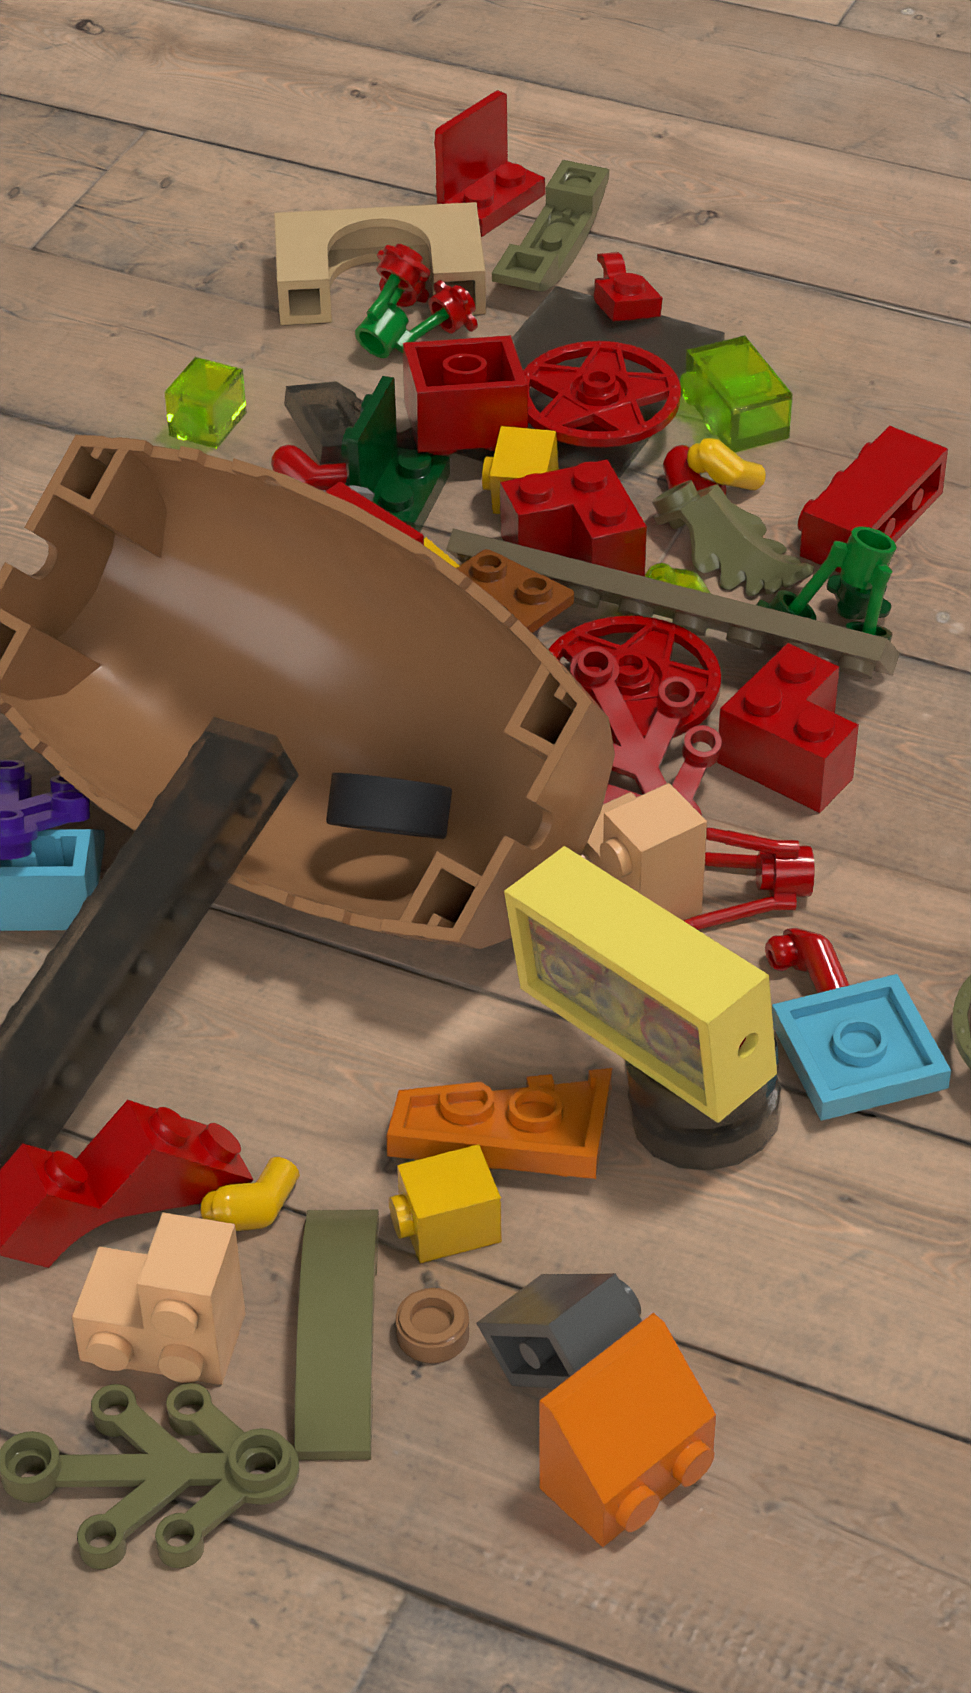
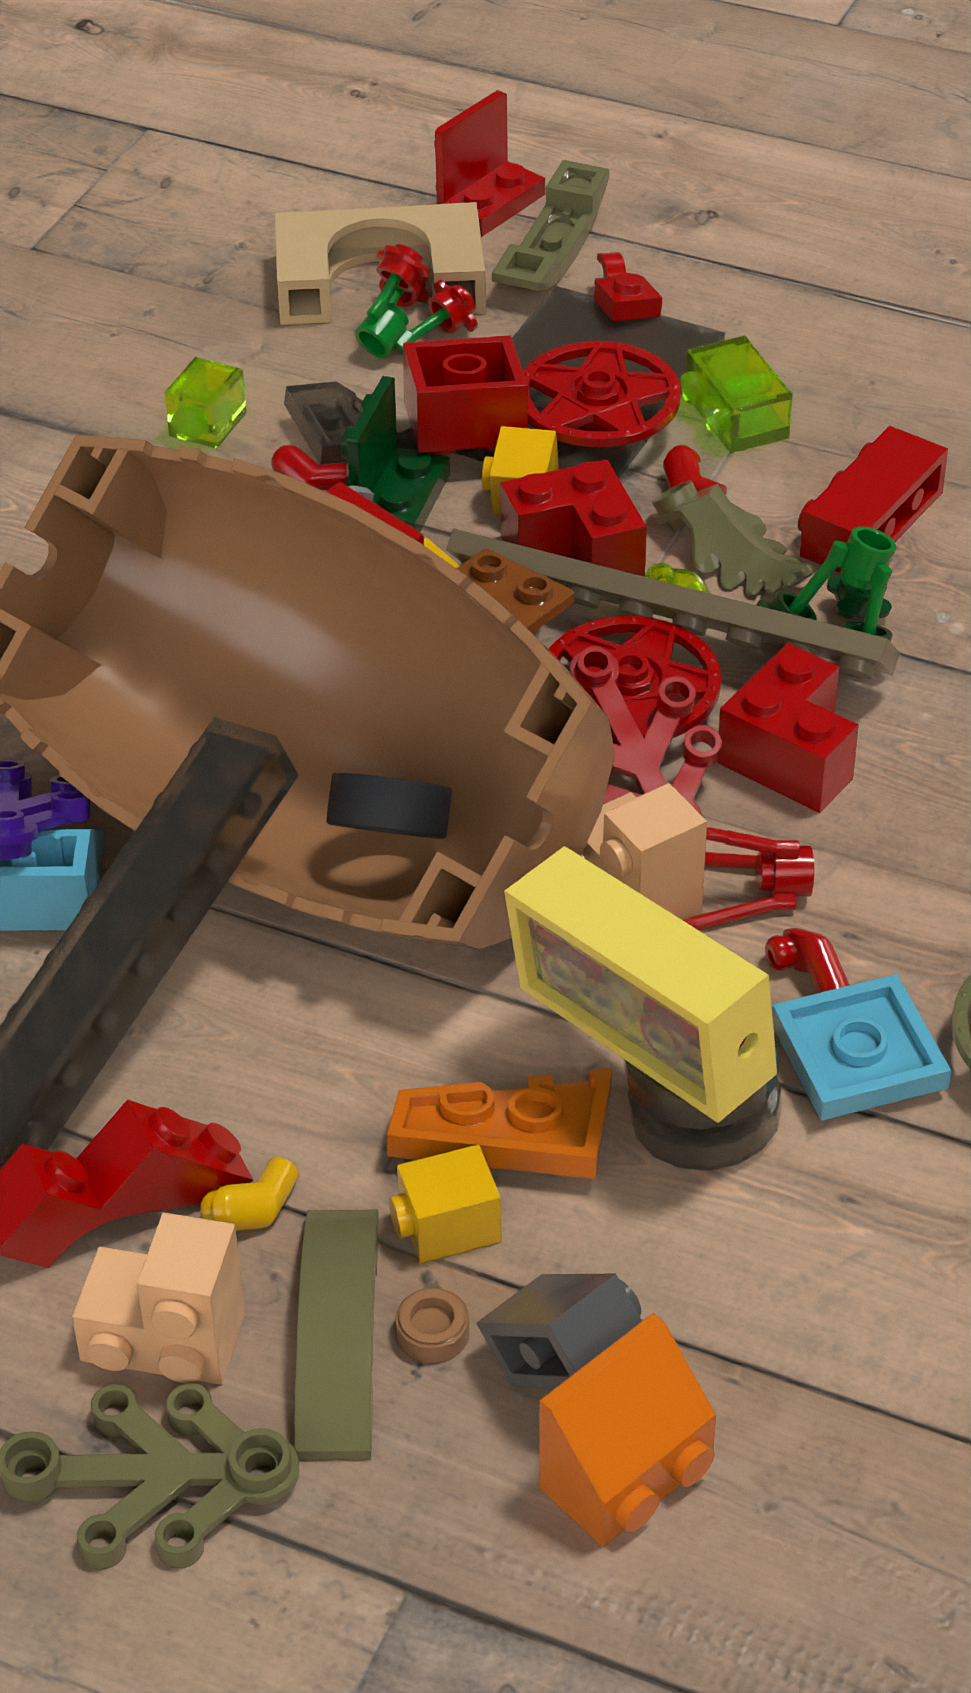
yellow arm [687,438,766,490] -> none

